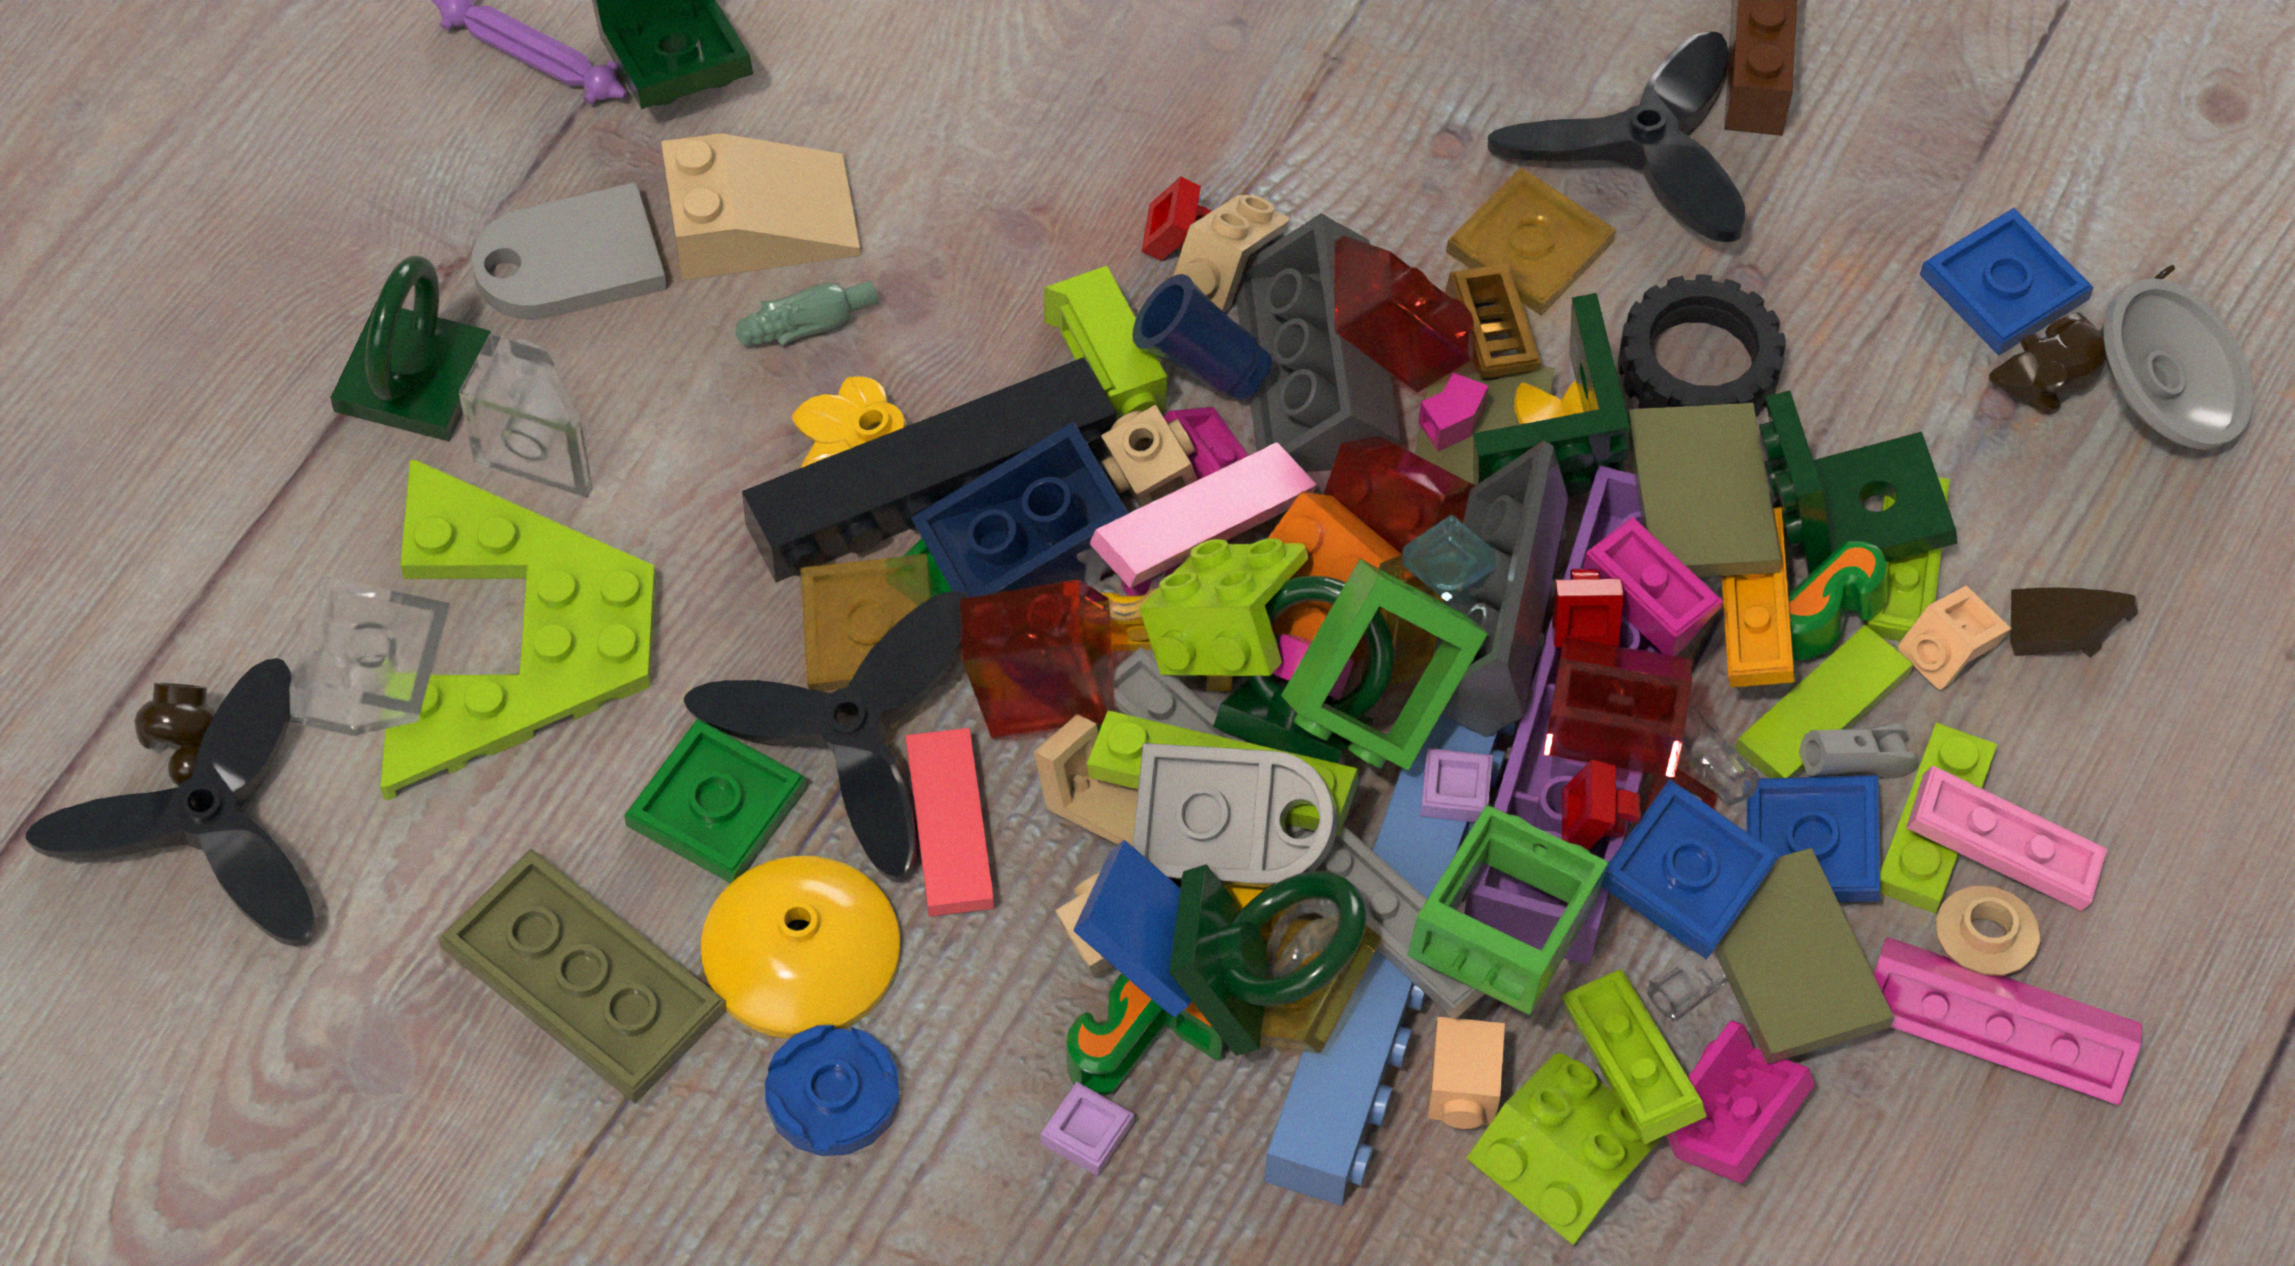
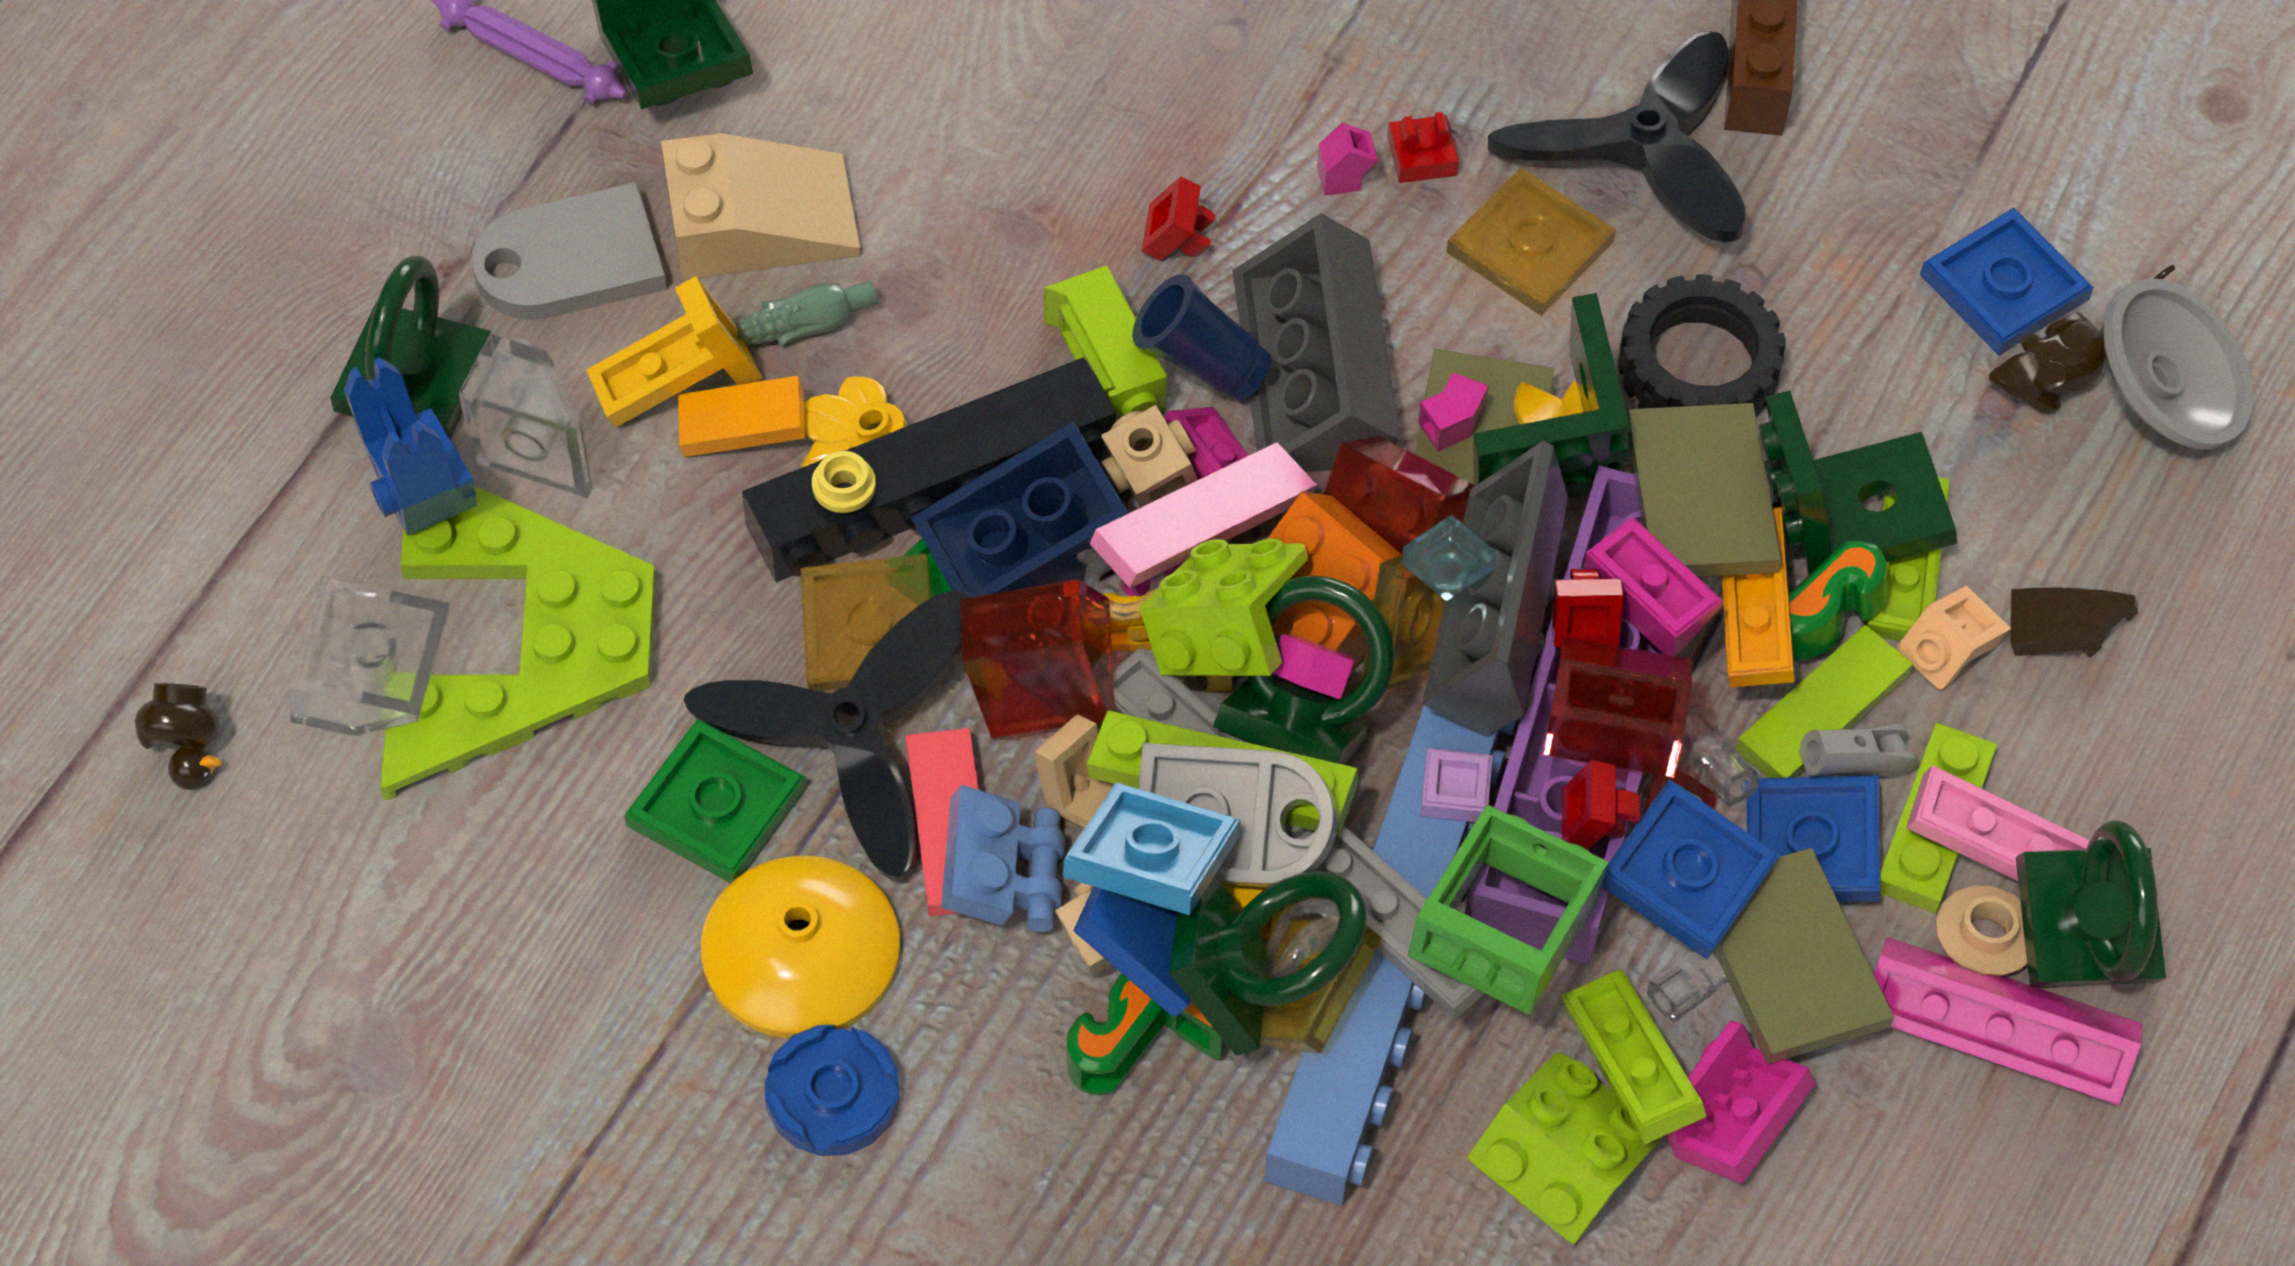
black piece [26,658,315,947] -> none
olive tile [438,849,726,1104] -> none
lavender tile [1041,1081,1134,1177] -> none
tan bracket [1173,195,1290,312] -> none
bright green window [1281,559,1488,770] -> none
clear red slope [1335,236,1474,393] -> none
light nougat brick [1427,1016,1505,1129] -> none
pearl gold slope [1444,264,1541,378] -> none
none -> blue piece [344,358,477,536]
none -> yellow bracket [586,276,762,427]
none -> light orange tile [678,376,805,457]
none -> light yellow plate [812,451,876,513]
none -> medium blue plate [941,785,1065,932]
none -> dark azure tile [1063,783,1240,915]
none -> dark pink piece [1317,122,1378,196]
none -> red tile [1387,112,1459,183]
none -> dark green tile [2015,820,2166,987]

